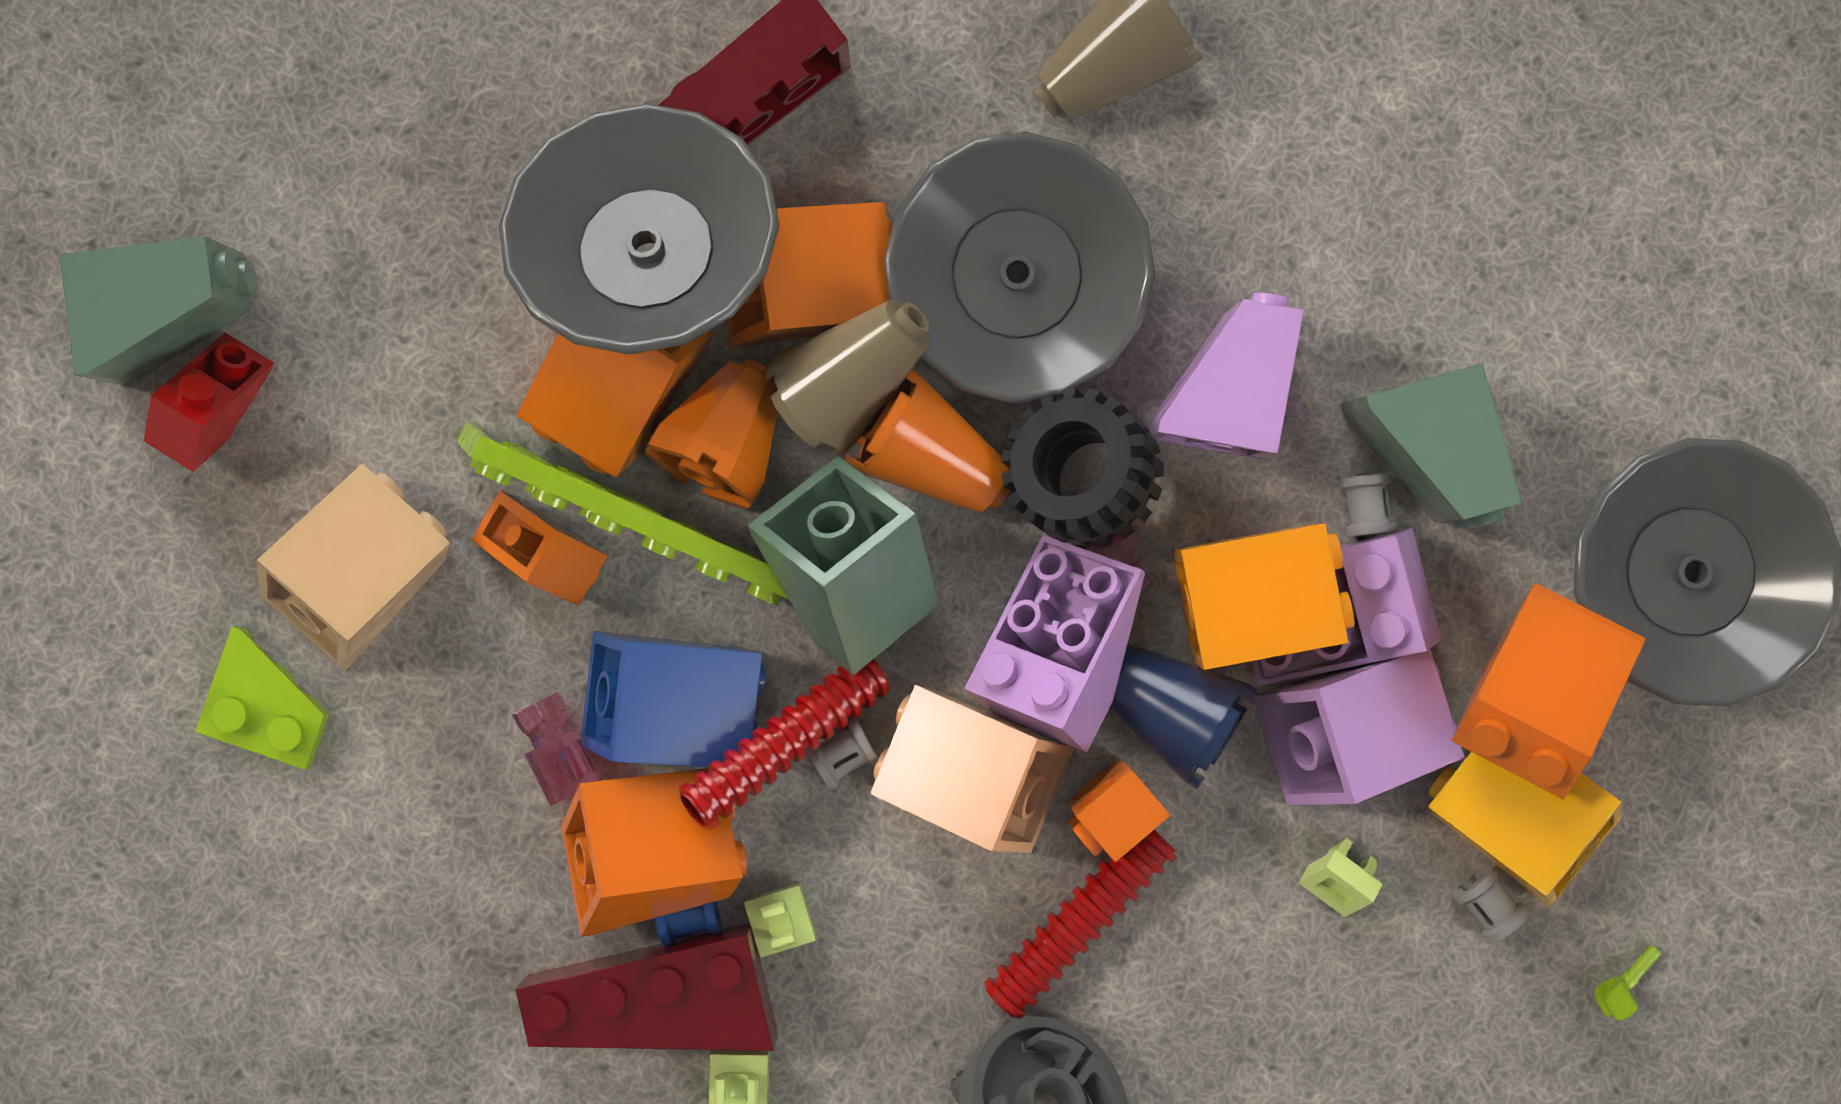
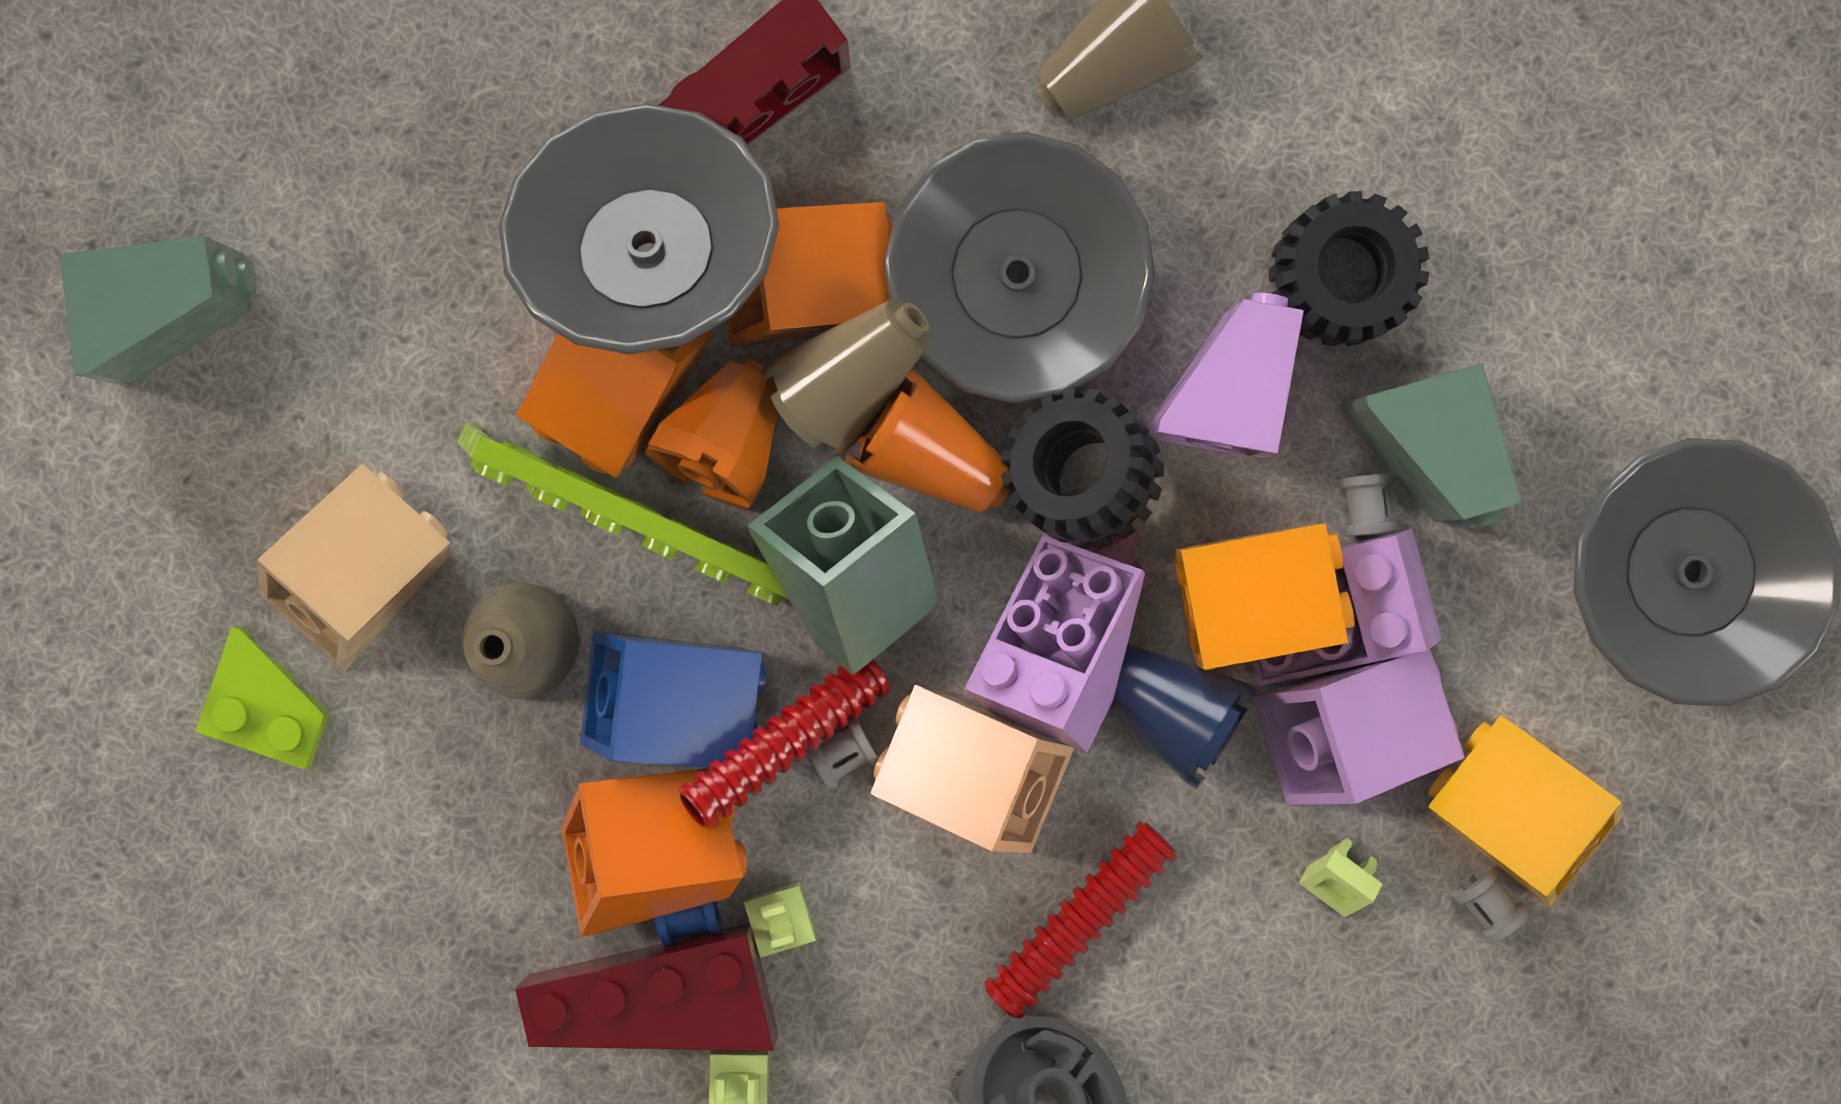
red slope [144,332,274,472] -> none
orange slope [471,490,608,606] -> none
clear pink plate [512,692,601,806] -> none
orange brick [1066,757,1171,862] -> none
orange slope [1451,582,1646,800] -> none
lime hand [1594,945,1662,1021] -> none
none -> dark tan cone [462,583,579,698]
none -> black tyre [1269,191,1430,347]

